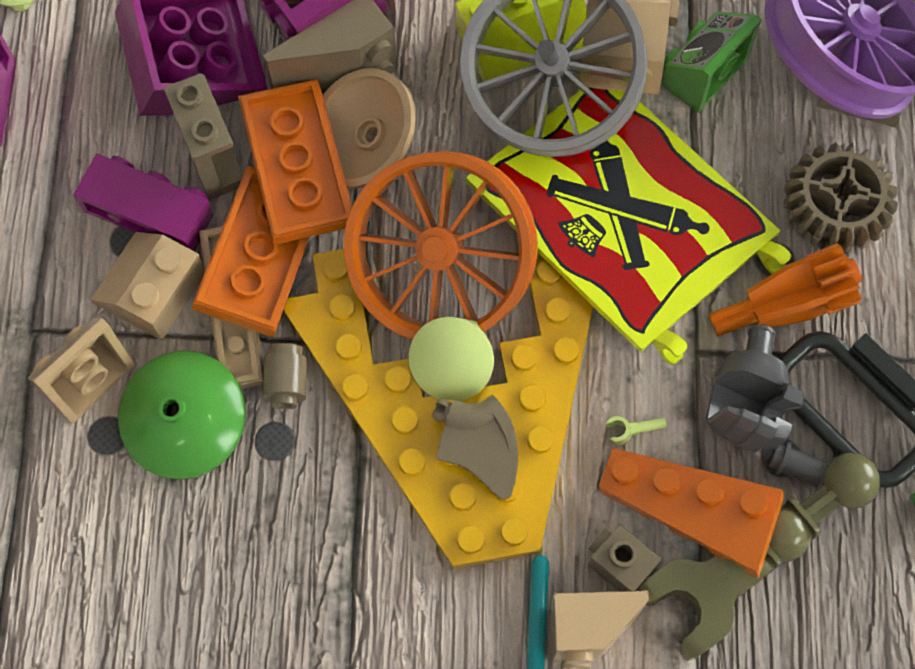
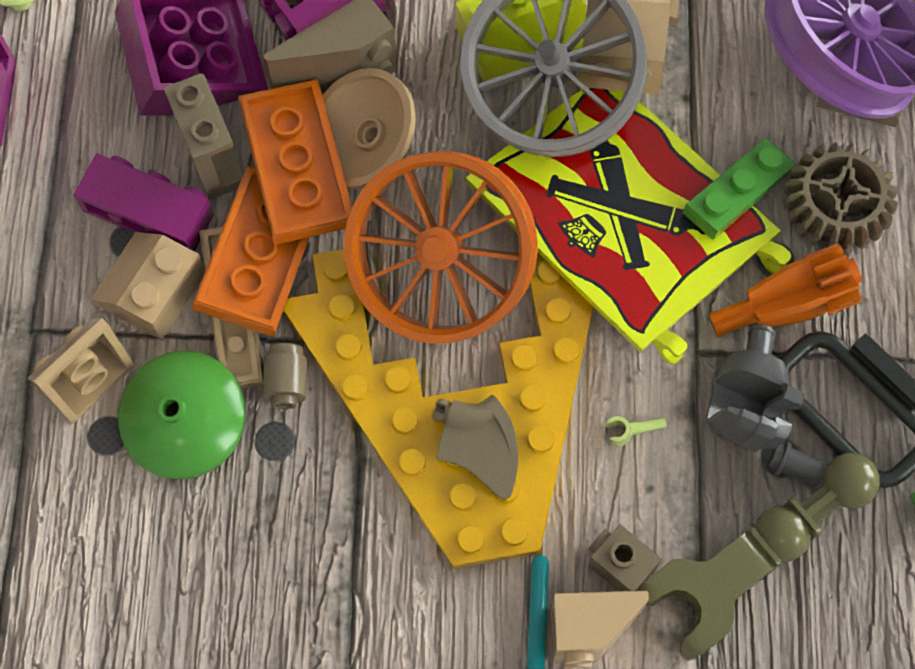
yellowish green dish [409,316,494,401] -> none
orange wing [598,448,784,579] -> none
bright green slope [661,12,762,113] -> none
none -> bright green plate [682,138,796,240]

